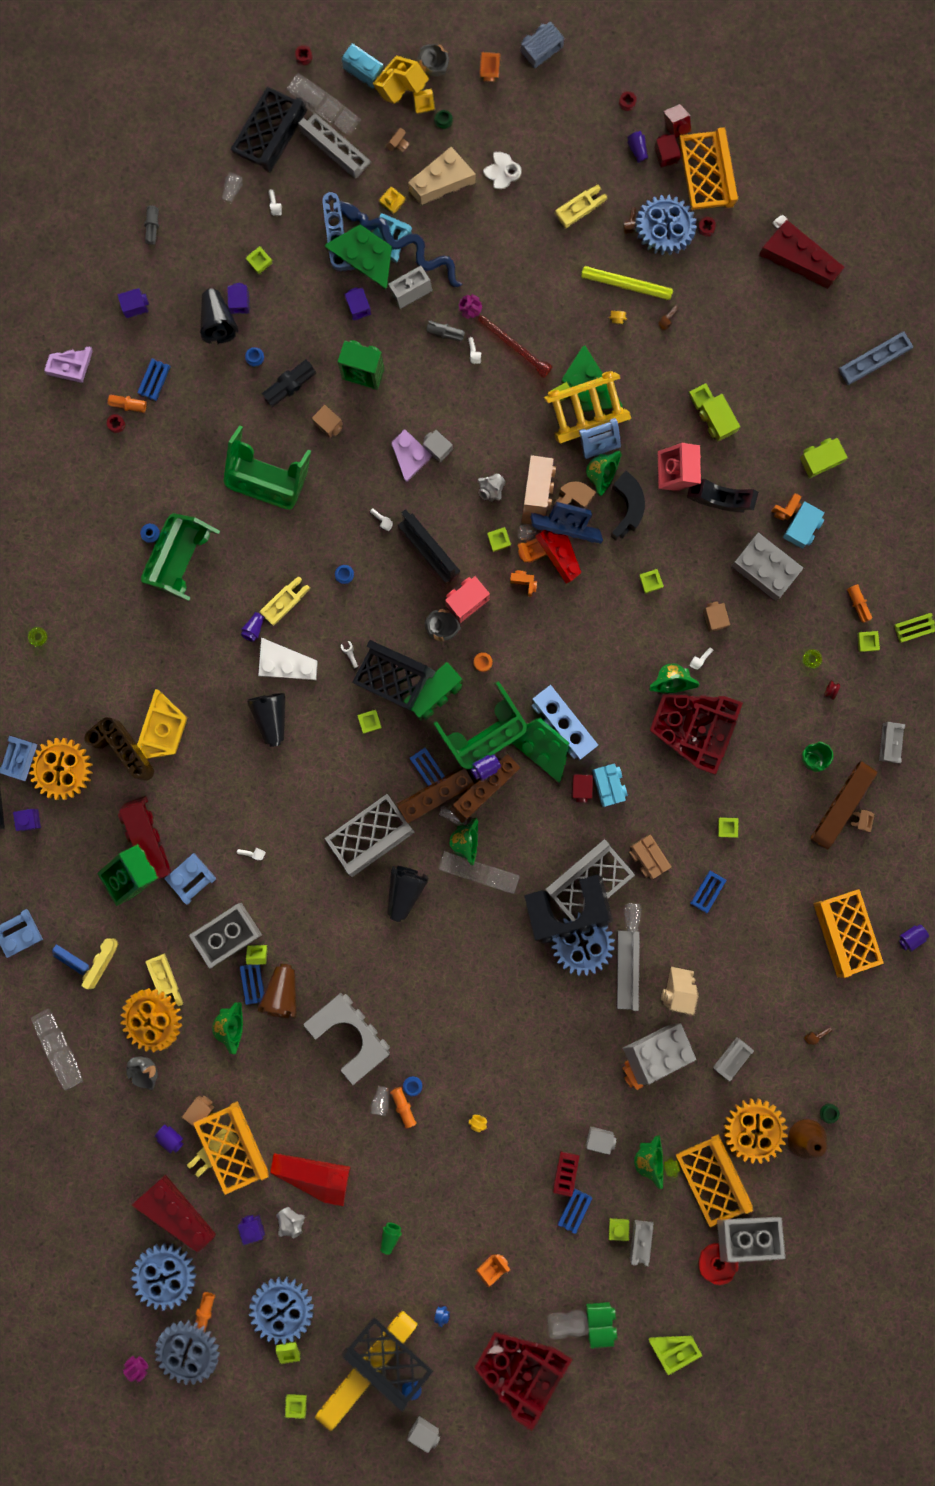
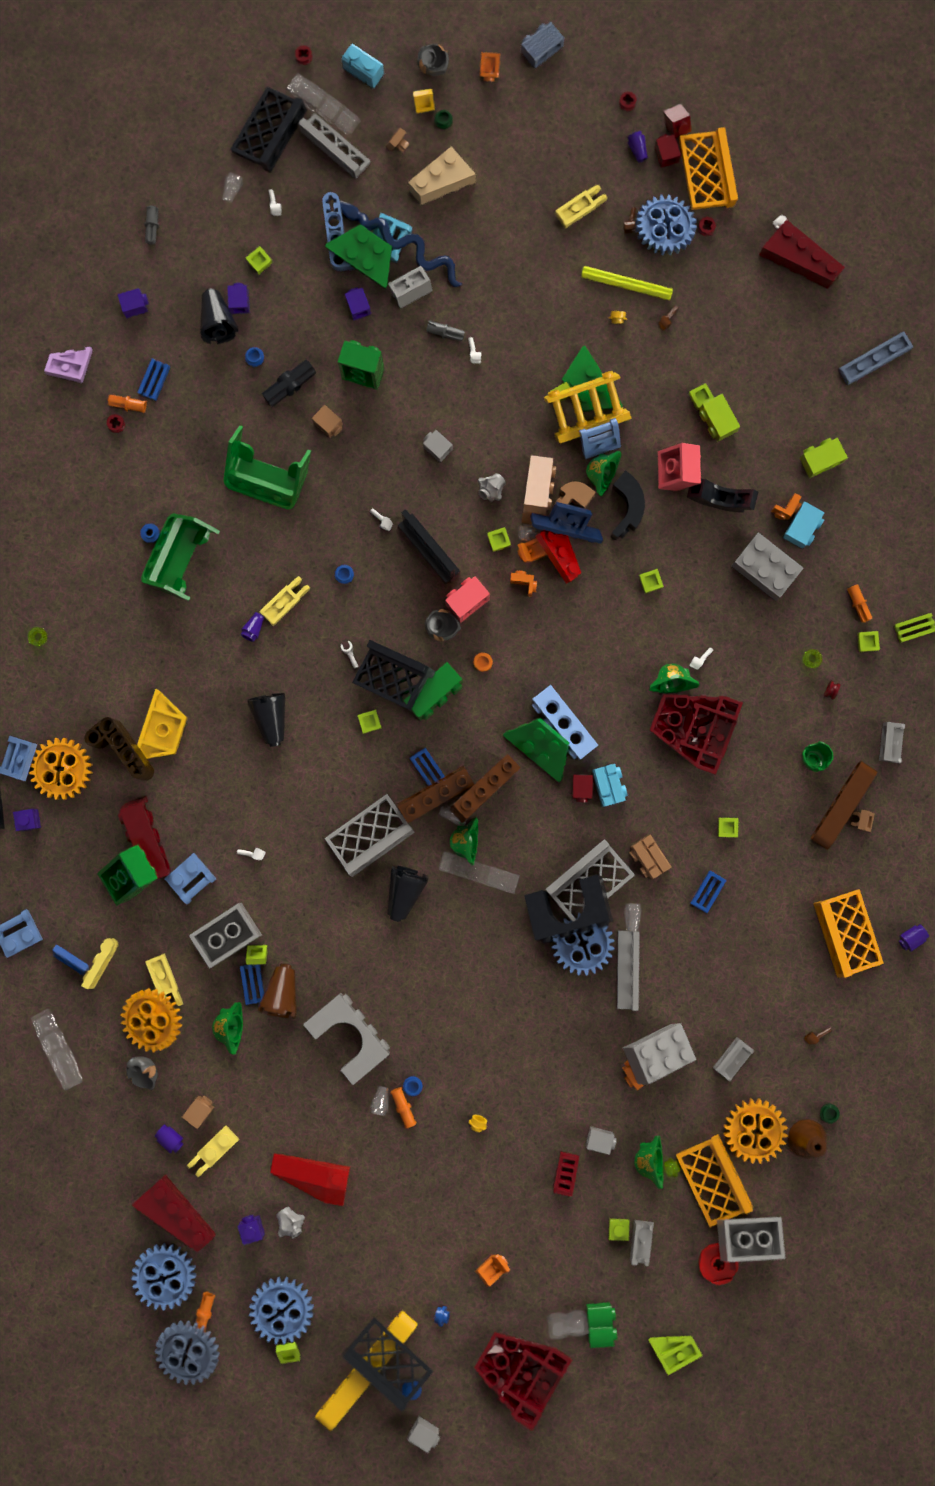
magenta gear [123,1356,148,1383] -> none
light orange fence [194,1101,268,1195] -> none
white wing [258,638,318,680] -> none
lime plate [285,1394,307,1418] -> none
yellow brick [372,56,429,104] -> none
yellow tile [379,186,406,214] -> none
green cone [380,1223,402,1255] -> none
lavender wing [392,429,432,482] -> none
green windscreen [433,681,527,769] -> none
magenta gear [459,294,482,319] -> none
dark purple brick [471,754,501,781] -> none
clear red piece [478,315,553,378] -> none
white plate [484,152,521,189] -> none
blue tile [558,1188,592,1234] -> none
tan wedge [661,967,698,1015] -> none
medium nougat brick [703,601,730,632] -> none

